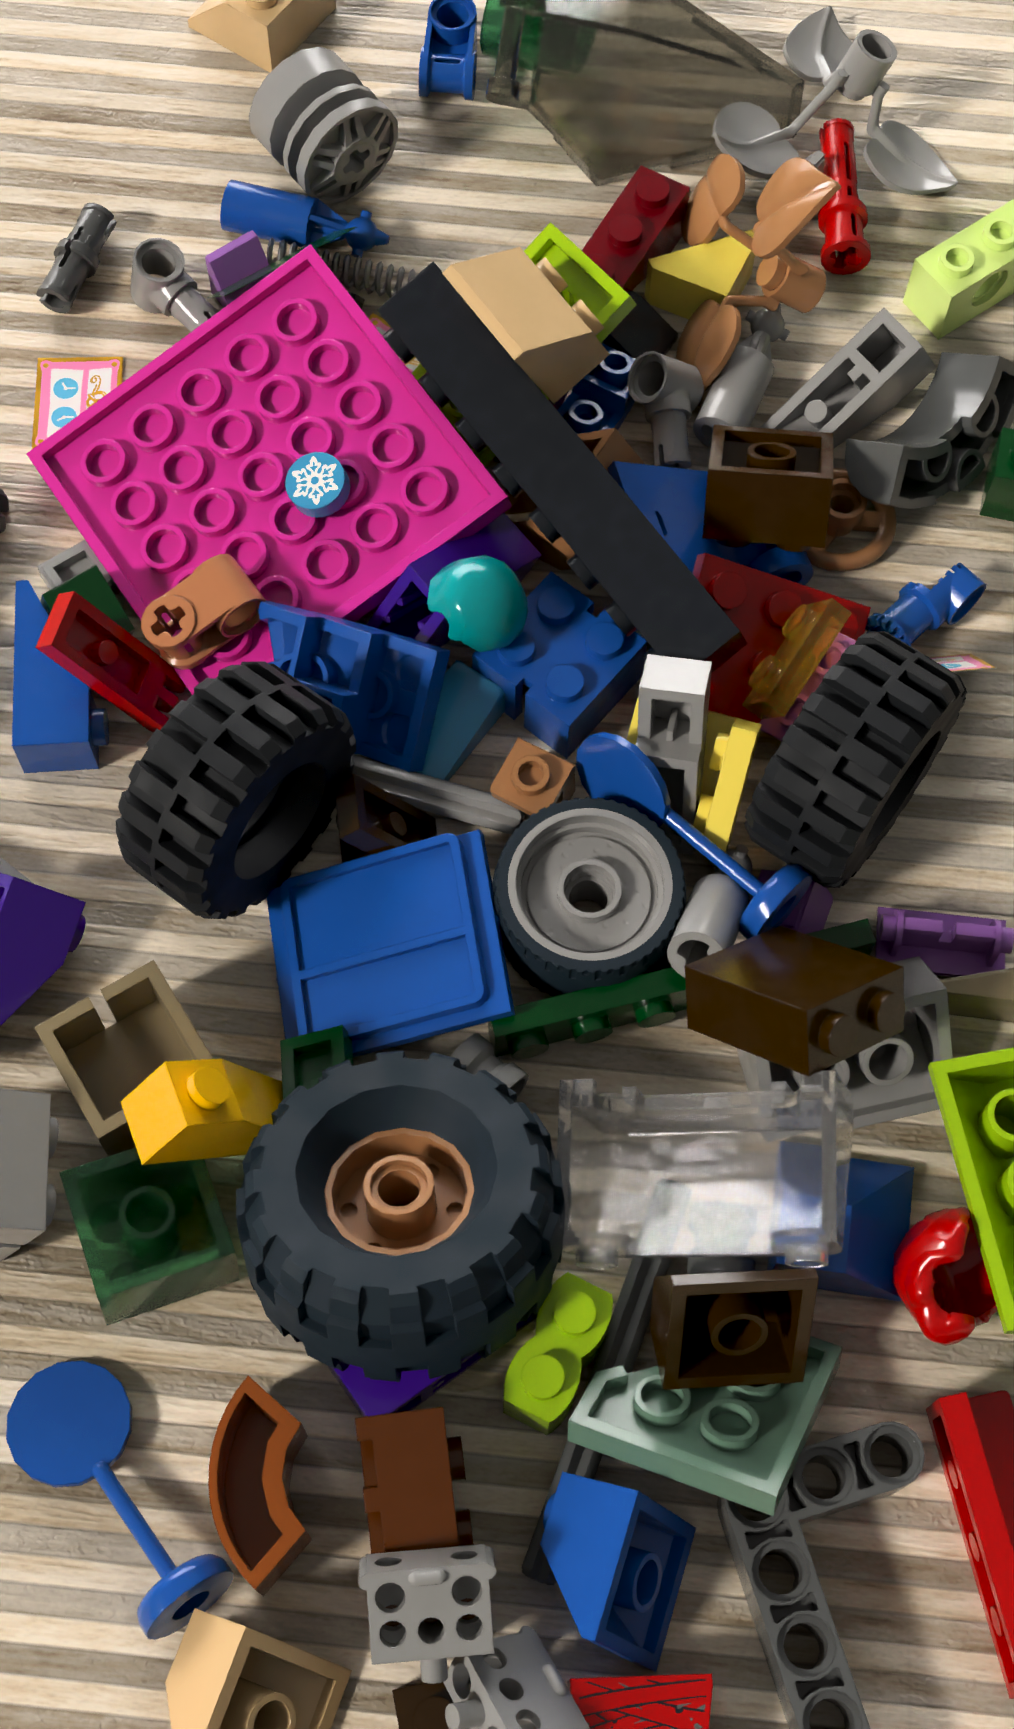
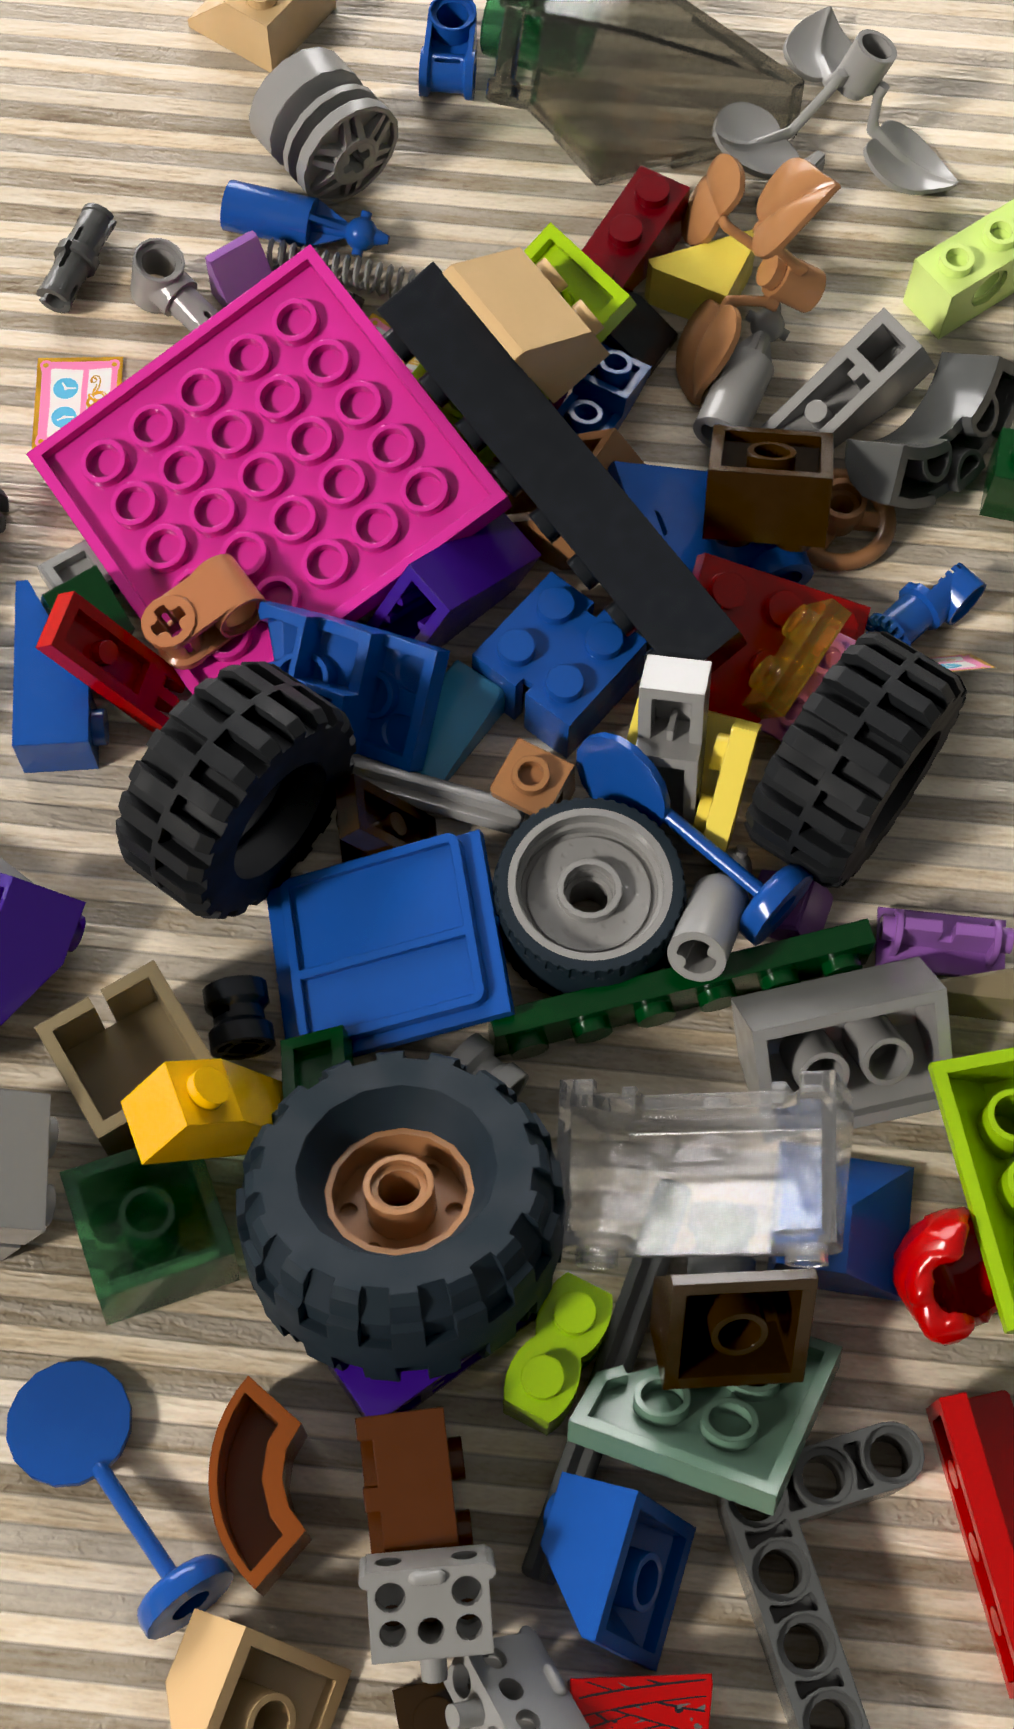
sticker [207,227,357,298] -> none
dark azure tile [285,452,350,518] -> none
teal hair [427,555,528,652] -> none
light grey pin [627,351,704,469] -> none
dark brown brick [685,926,905,1077] -> none
red pin [818,118,871,275] -> none
none -> black wheel [202,975,276,1060]

